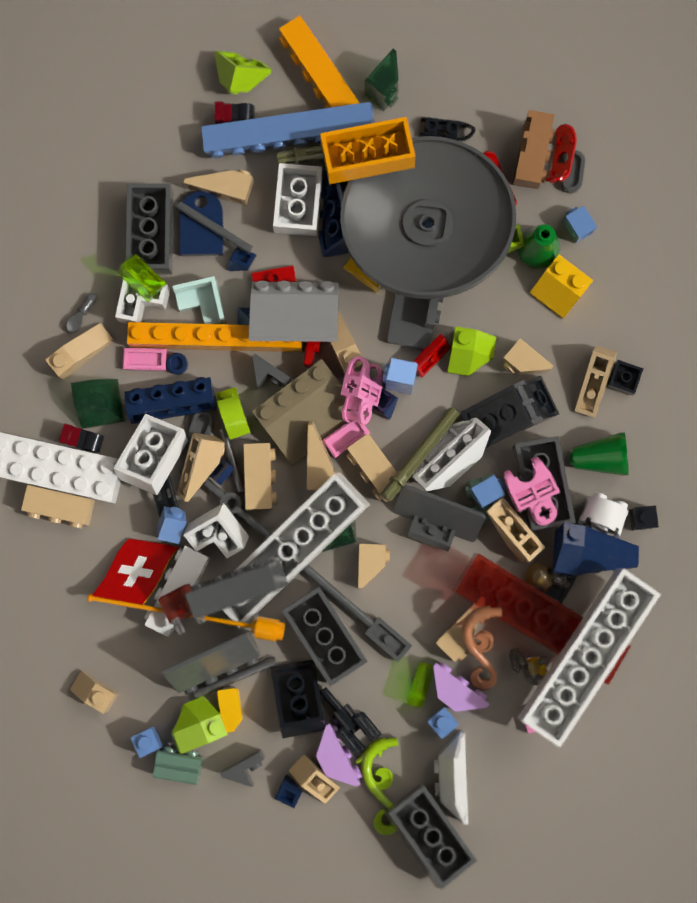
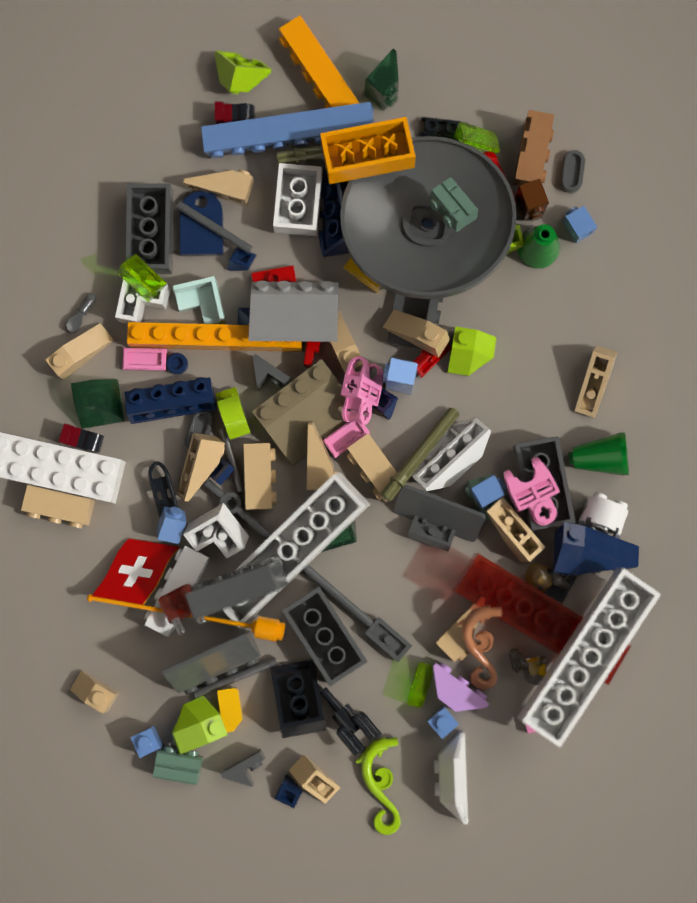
white brick [113,414,188,495] -> none
lavender slope [316,722,362,786] -> none
tan slope [358,544,390,588] -> none
dark grey brick [383,785,477,889] -> none
black bracket [460,376,559,449] -> none
tan slope [502,338,554,375] -> none
yellow slope [530,254,593,319] -> none
red piece [546,124,577,183] -> none
black piece [607,360,644,396] -> none
black brick [629,505,659,531] -> none
none -> tan slope [383,309,450,358]
none -> sand green brick [429,177,478,232]
none -> clear neon green slope [454,122,500,153]
none -> reddish brown brick [515,179,549,222]

